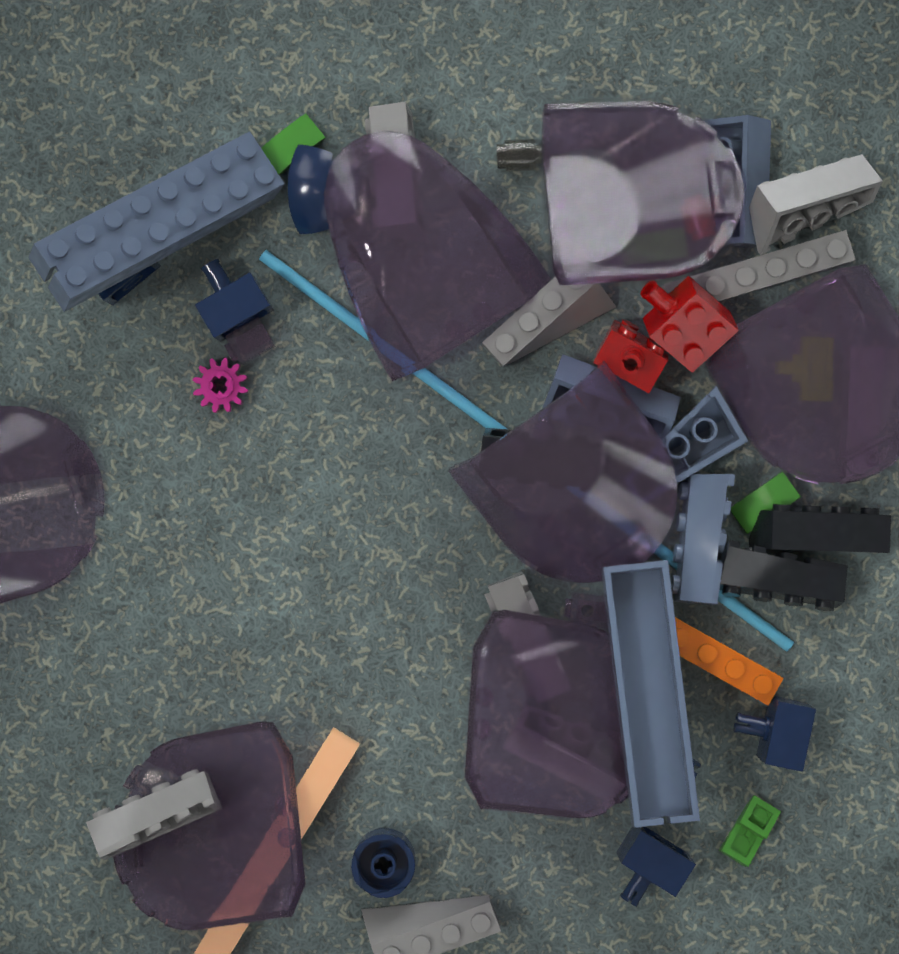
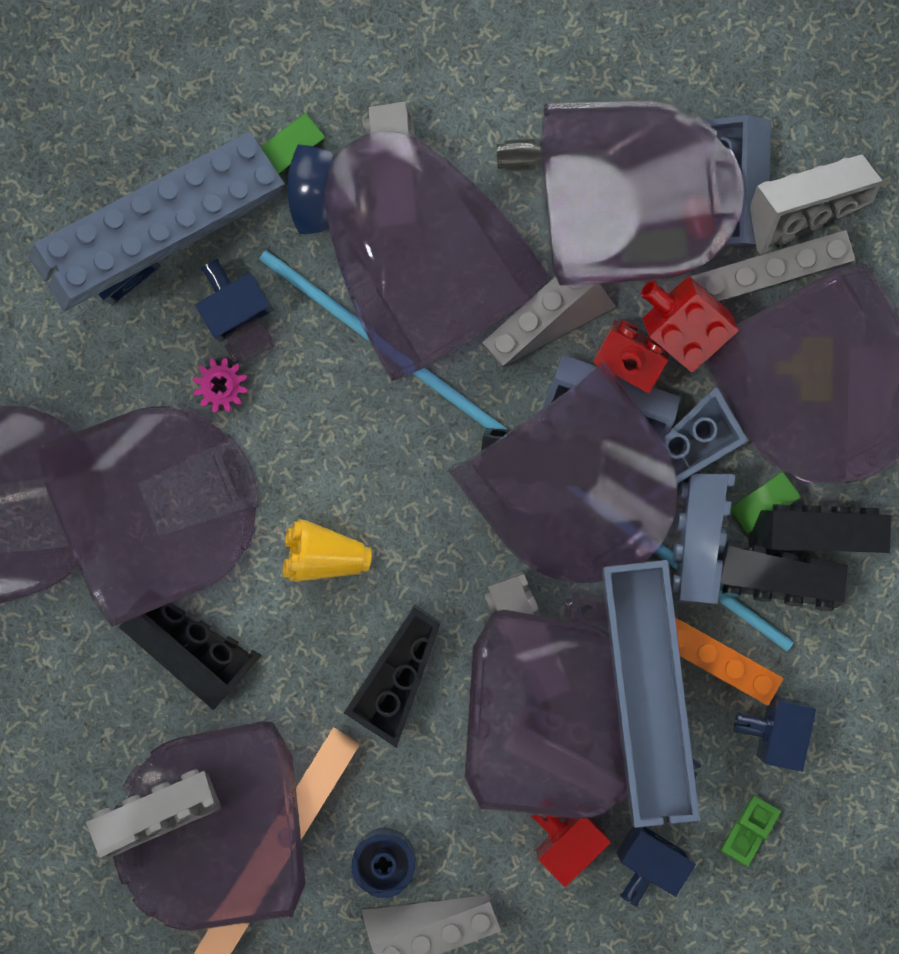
none -> clear purple windscreen [38,406,259,627]
none -> black wedge [119,591,262,710]
none -> yellow cone [282,519,372,582]
none -> black wedge [344,604,440,748]
none -> red brick [530,802,611,887]

